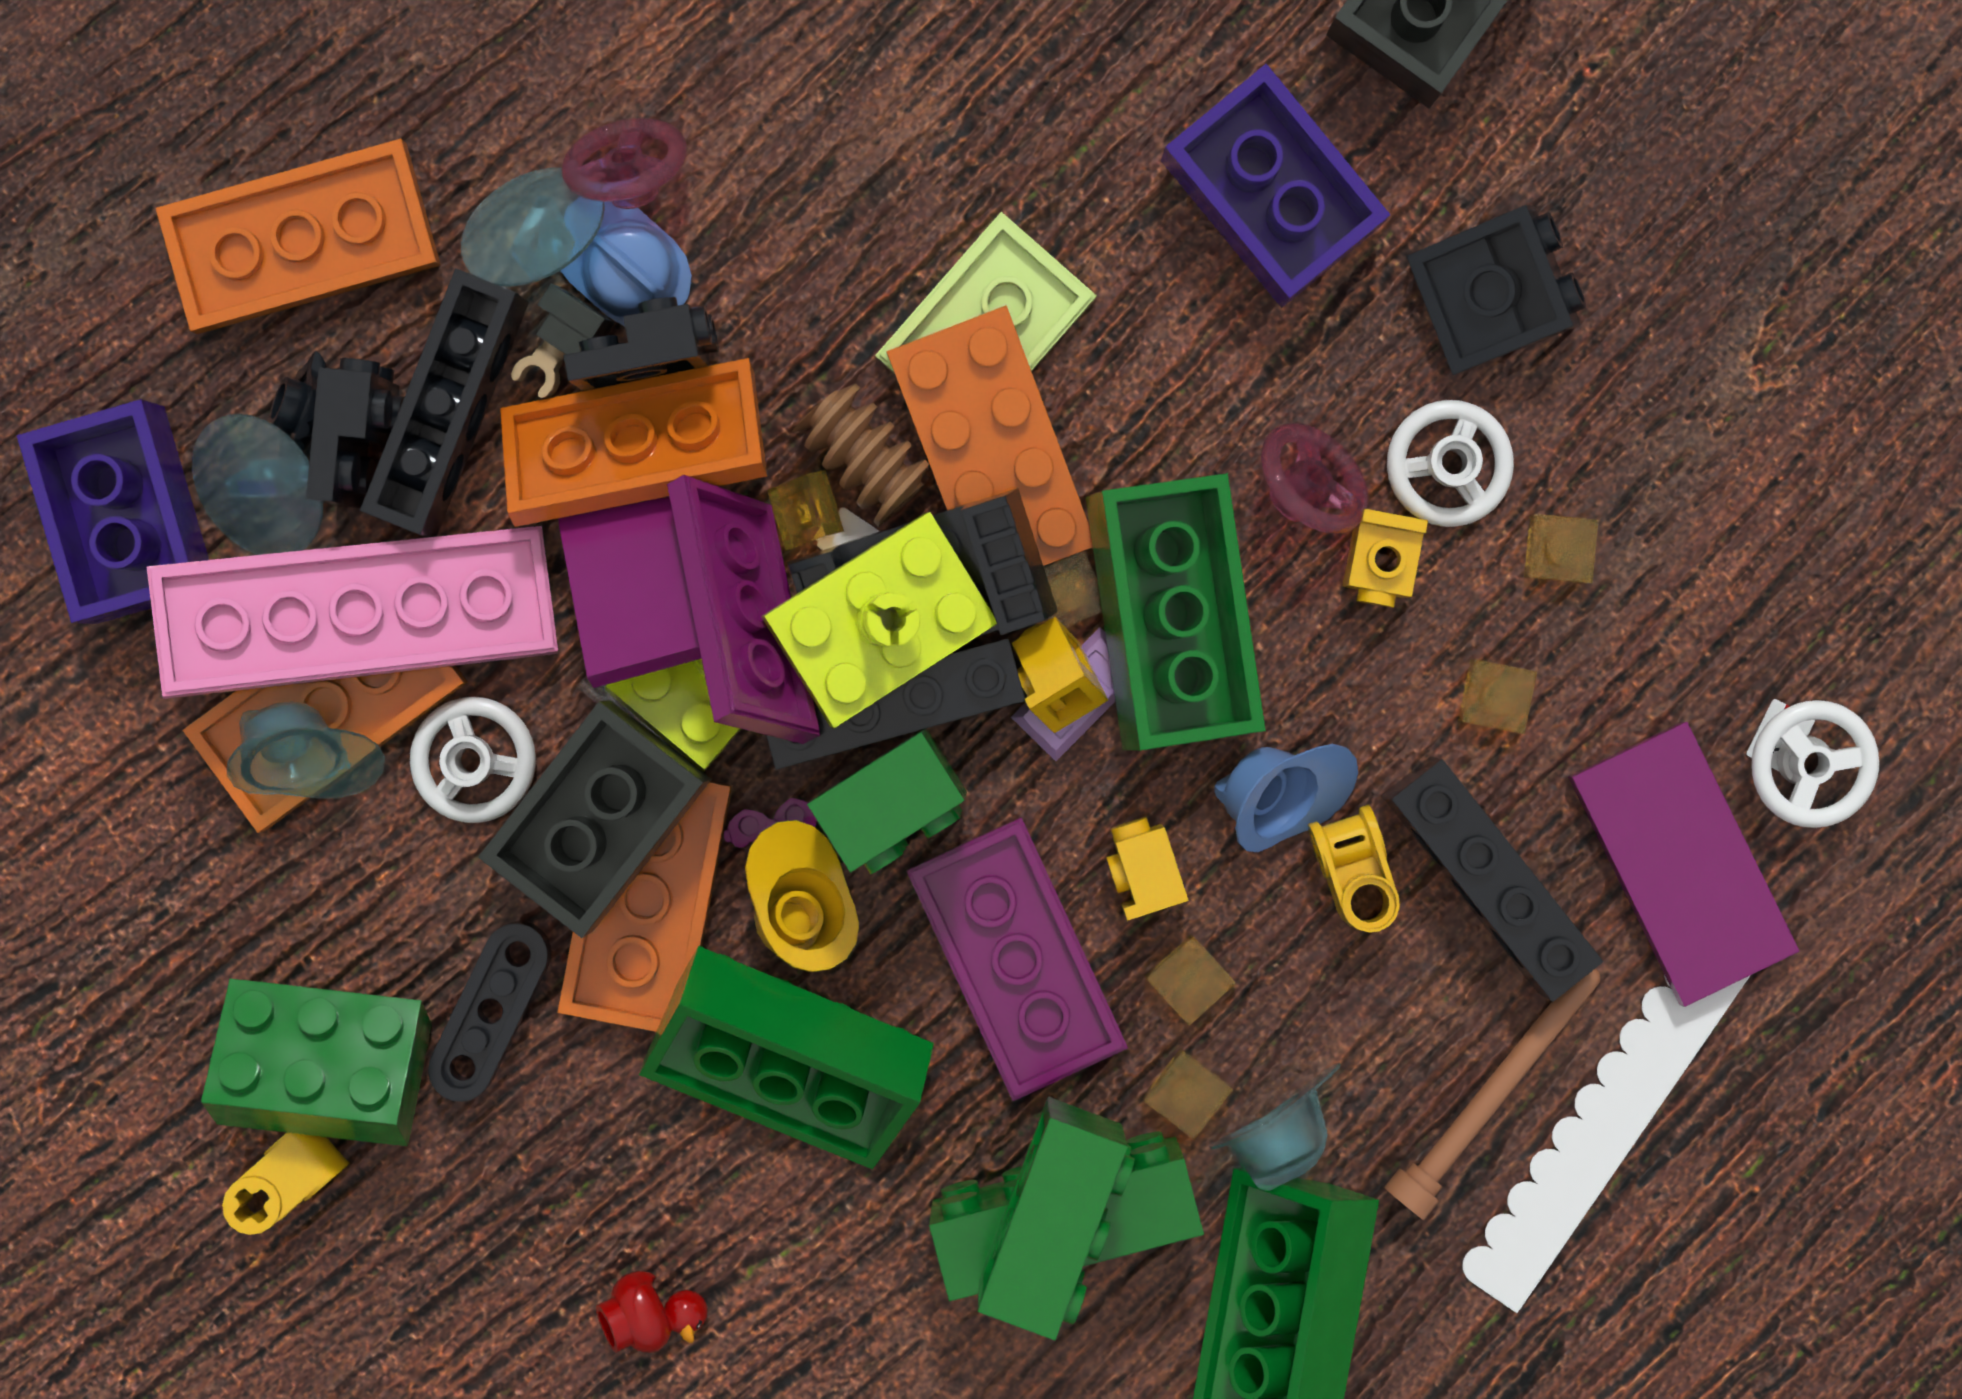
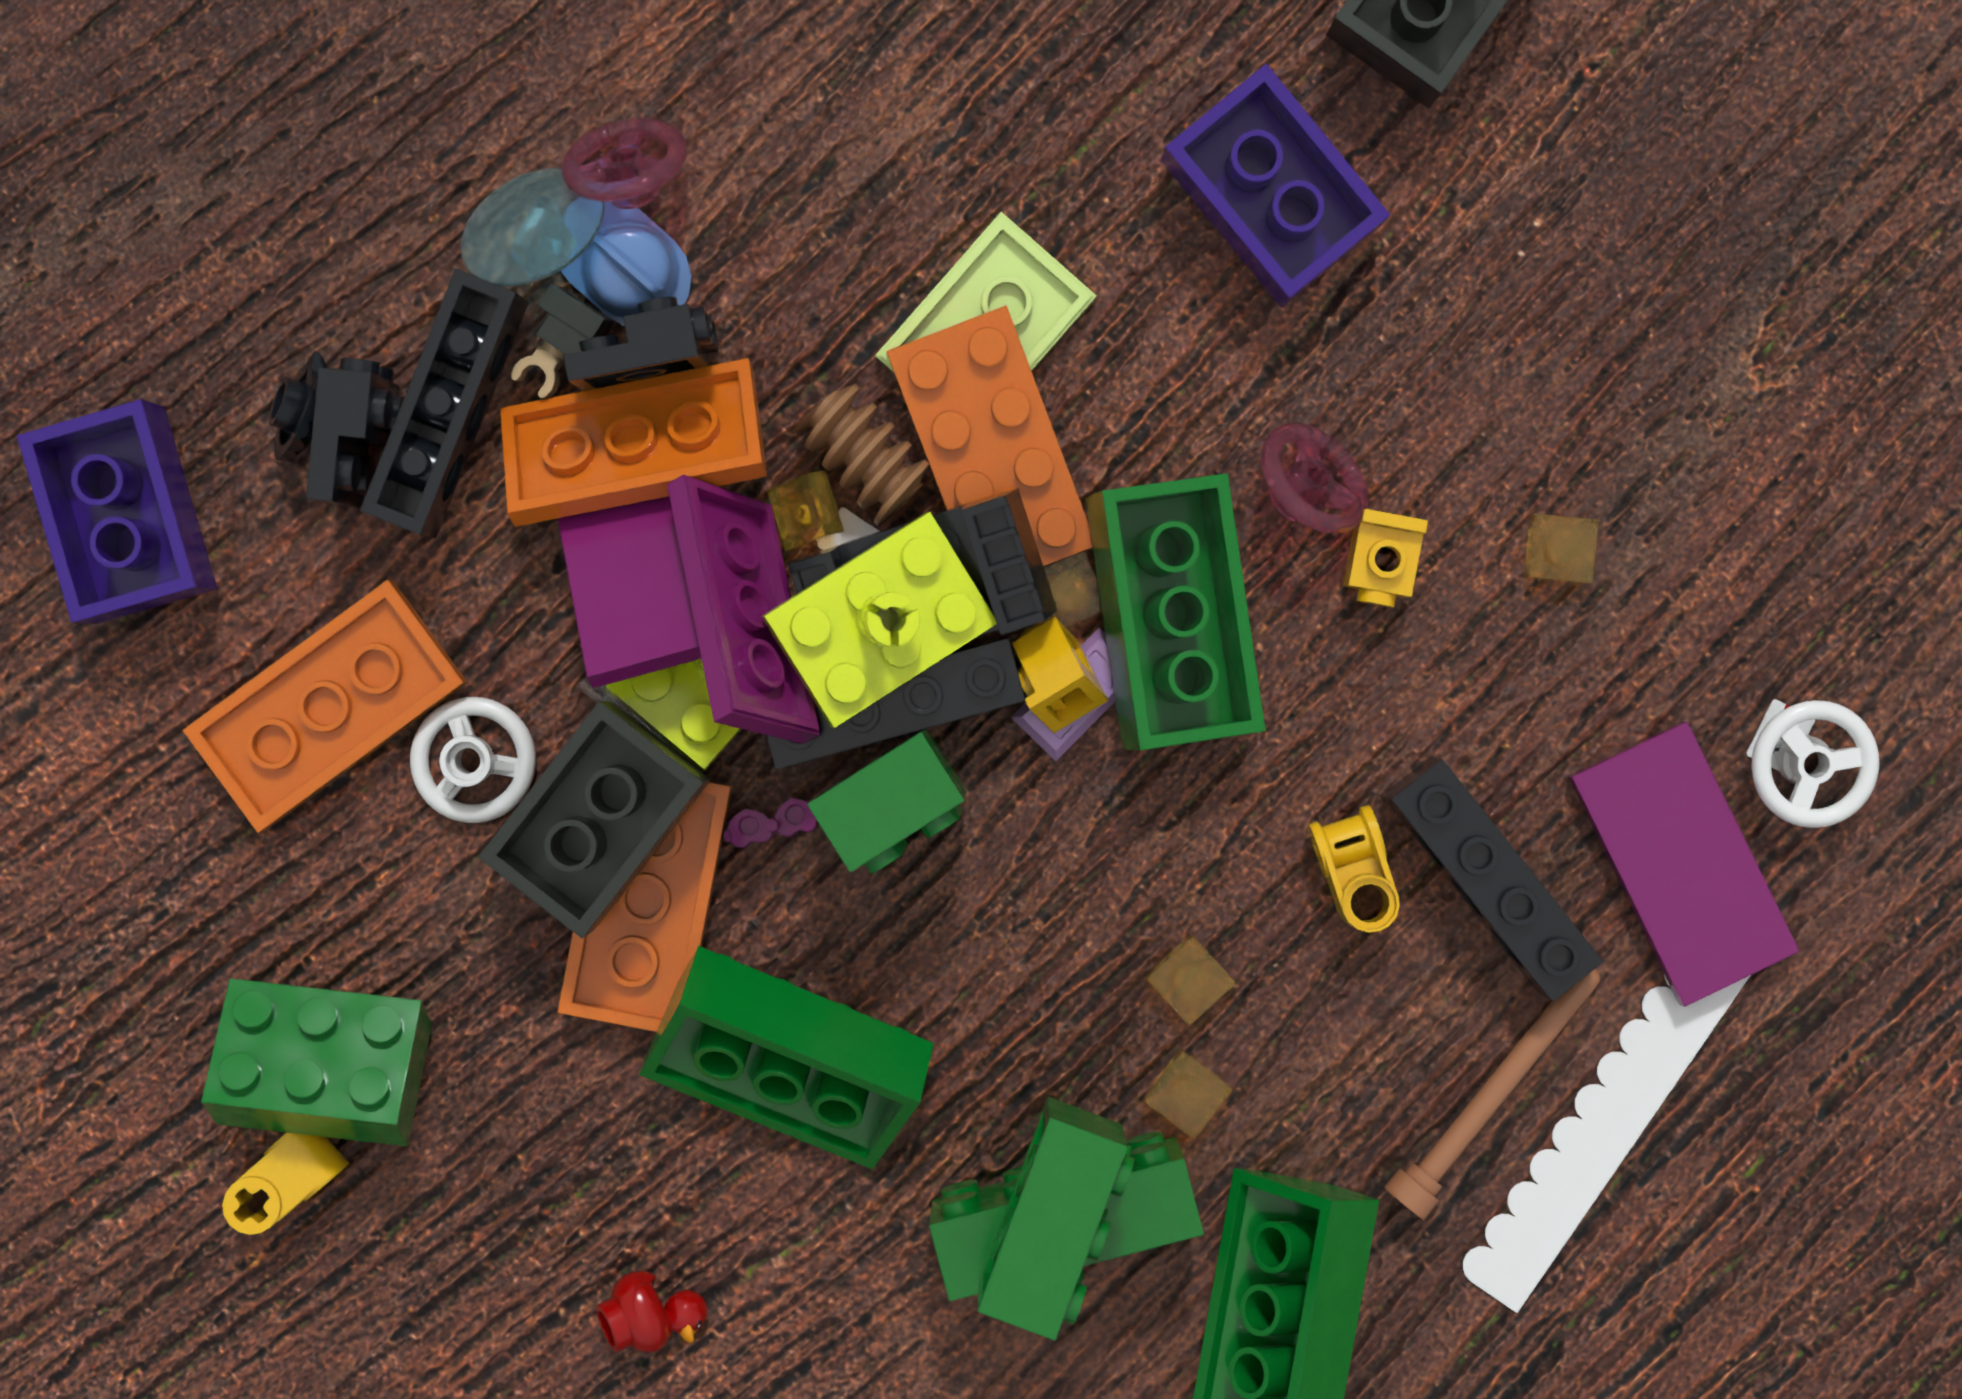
bright pink tile [147,526,558,699] -> none
orange plate [155,138,441,334] -> none
clear light blue shield [192,414,323,555] -> none
clear light blue piece [227,701,385,798] -> none
black plate [428,921,552,1102] -> none
yellow piece [745,820,859,972] -> none
magenta tile [906,817,1128,1101] -> none
yellow brick [1106,817,1189,921] -> none
clear light blue piece [1209,1063,1341,1190] -> none
medium blue piece [1214,744,1358,852] -> none
white piece [1387,400,1514,527] -> none
black plate [1406,205,1586,375] -> none
clear yellow plate [1458,659,1537,734] -> none

